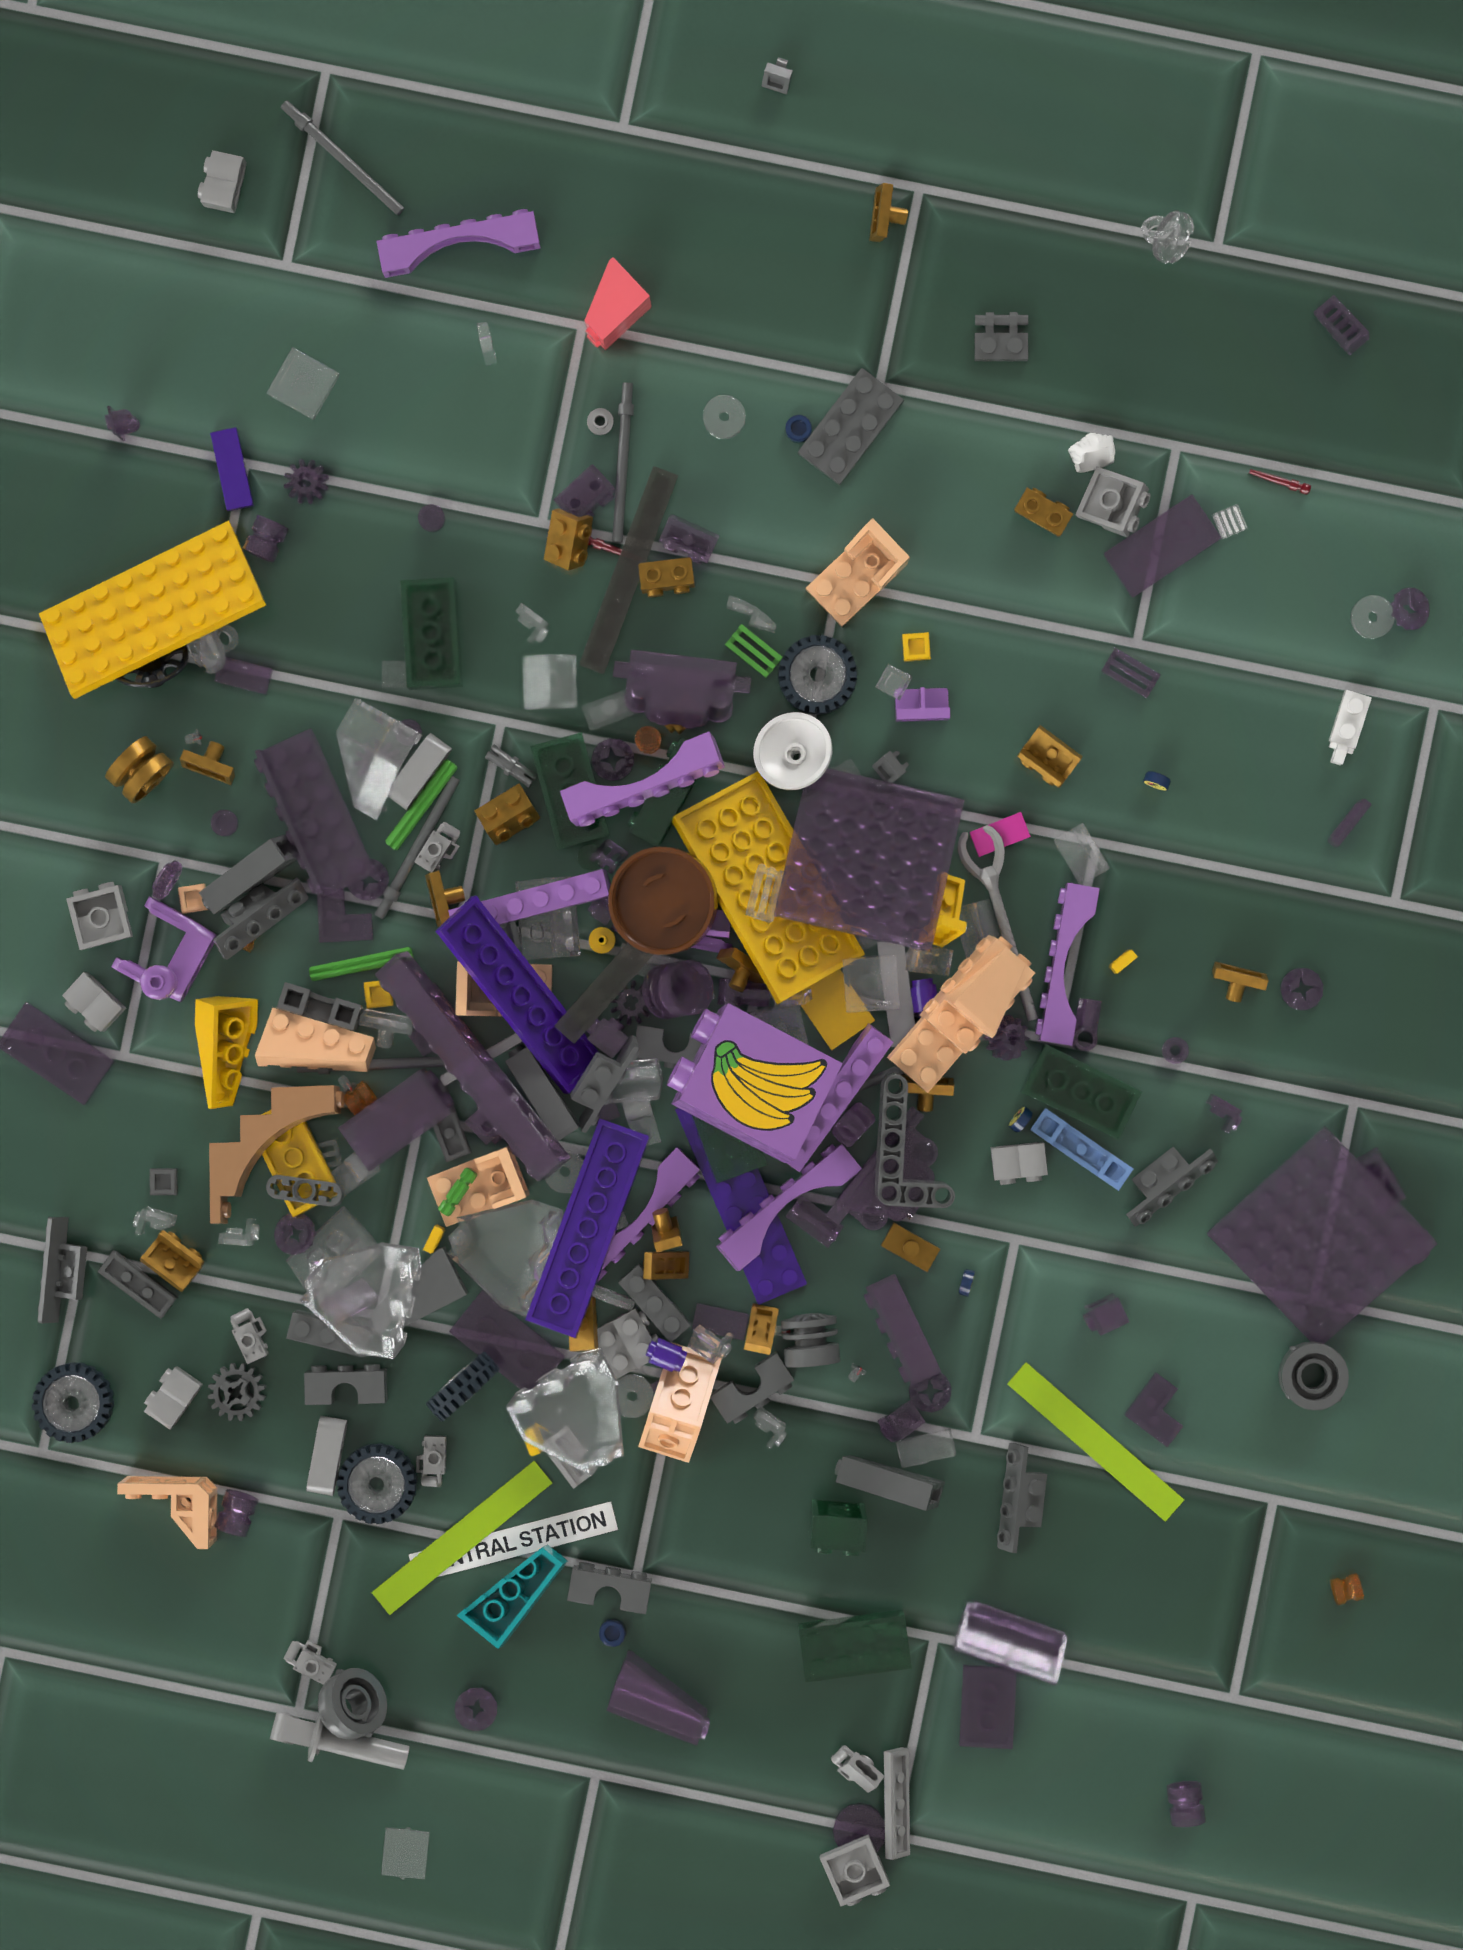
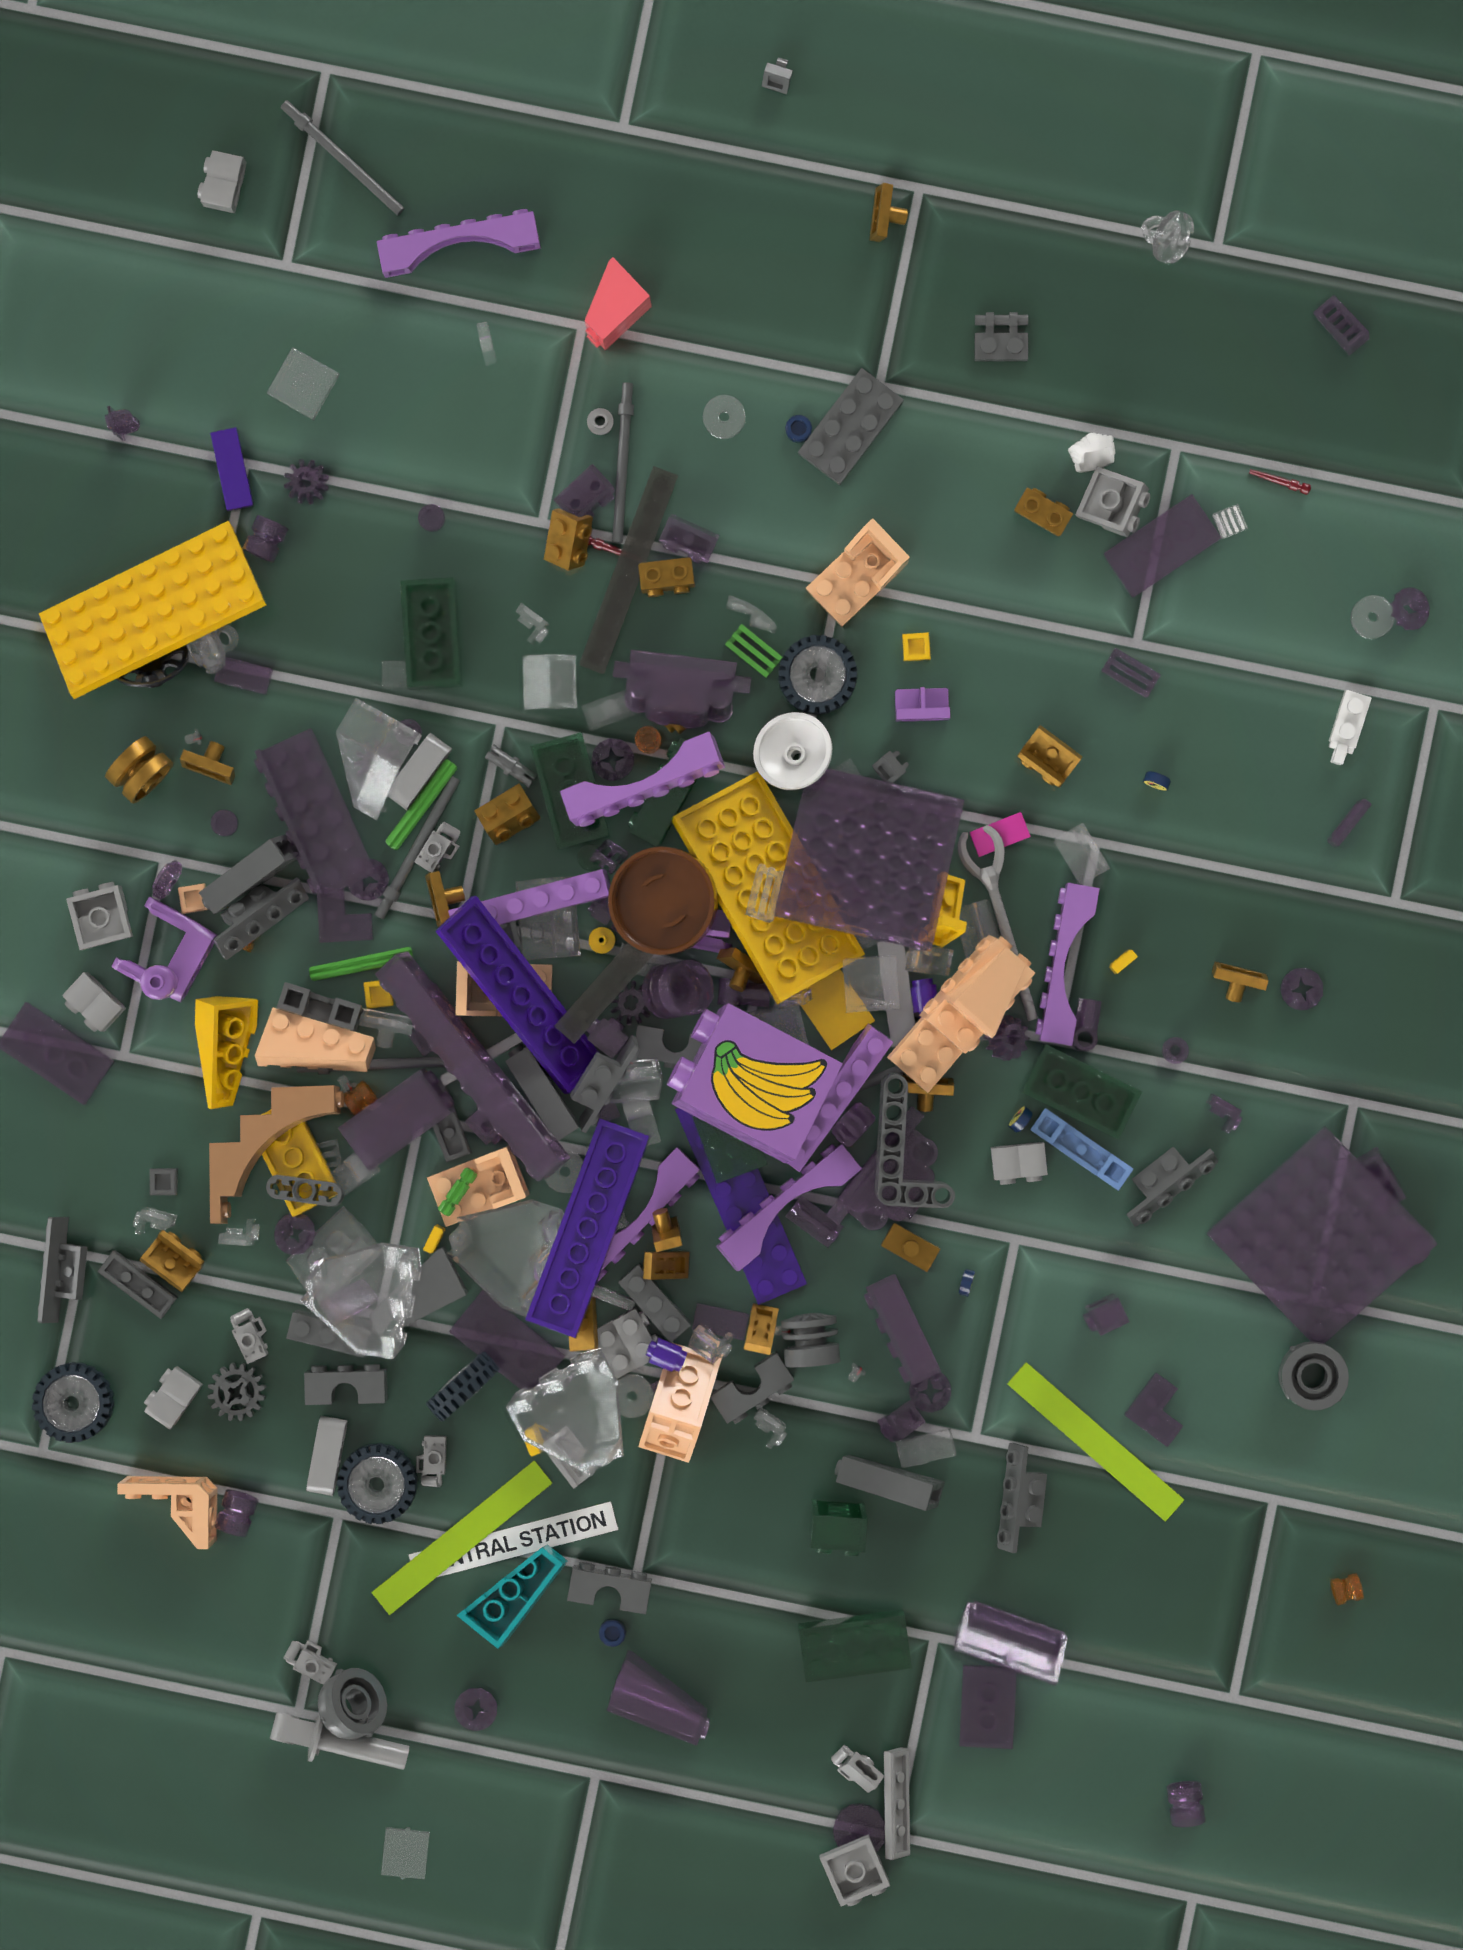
clear tile [875,664,913,701] -> none

